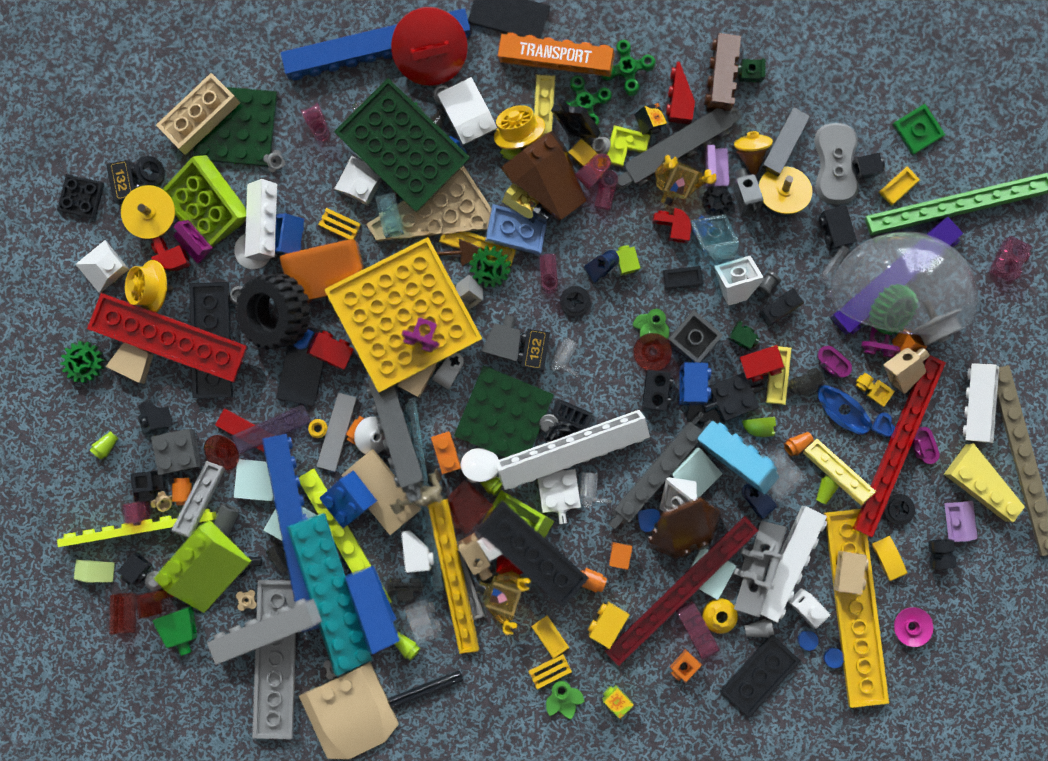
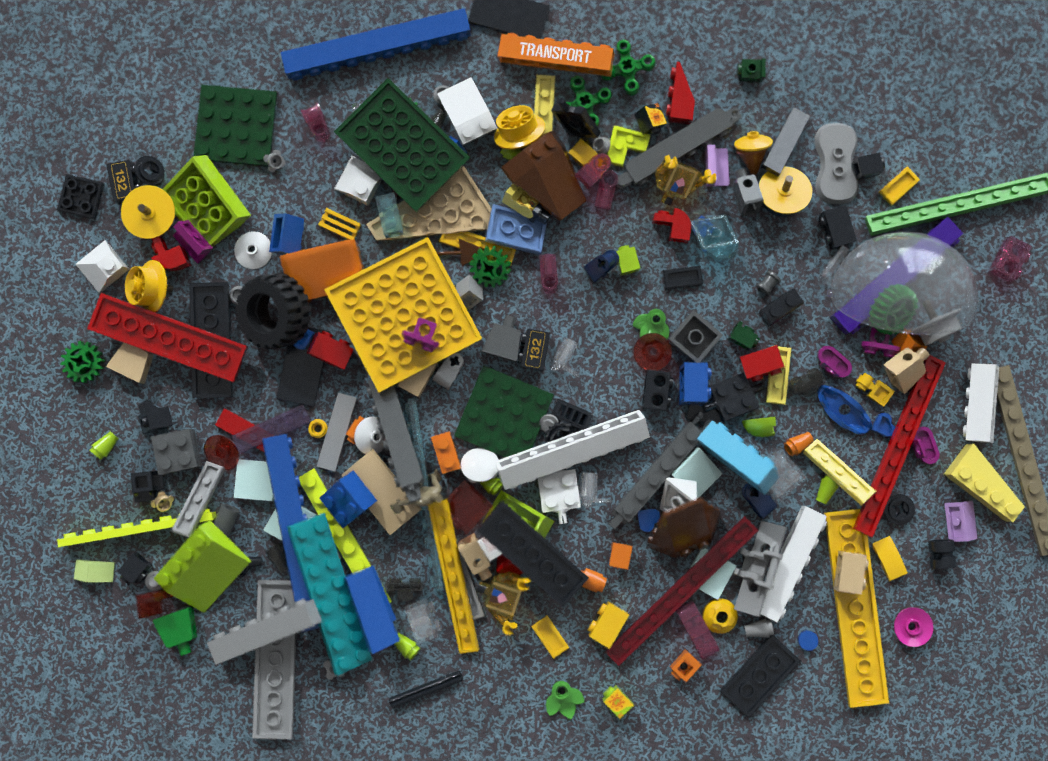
clear red panel [109,593,136,635] -> none
clear pink piece [122,501,151,524] -> none
tan slope [156,73,240,155] -> none
orange brick [172,478,192,505] -> none
tan plate [236,590,257,611] -> none
white brick [245,179,277,261] -> none
tan wedge [299,661,399,759] -> none
red bracket [391,7,468,86] -> none
white slope [402,530,434,572] -> none
yellow tile [528,654,572,689] -> none
black gear [560,286,590,316] -> none
black gear [702,186,733,216] -> none
wedge [704,33,741,112] -> none
white slope [714,256,764,306] -> none
white torso [788,588,830,629] -> none
blue tile [823,648,844,668] -> none
green tile [892,104,945,156] -> none

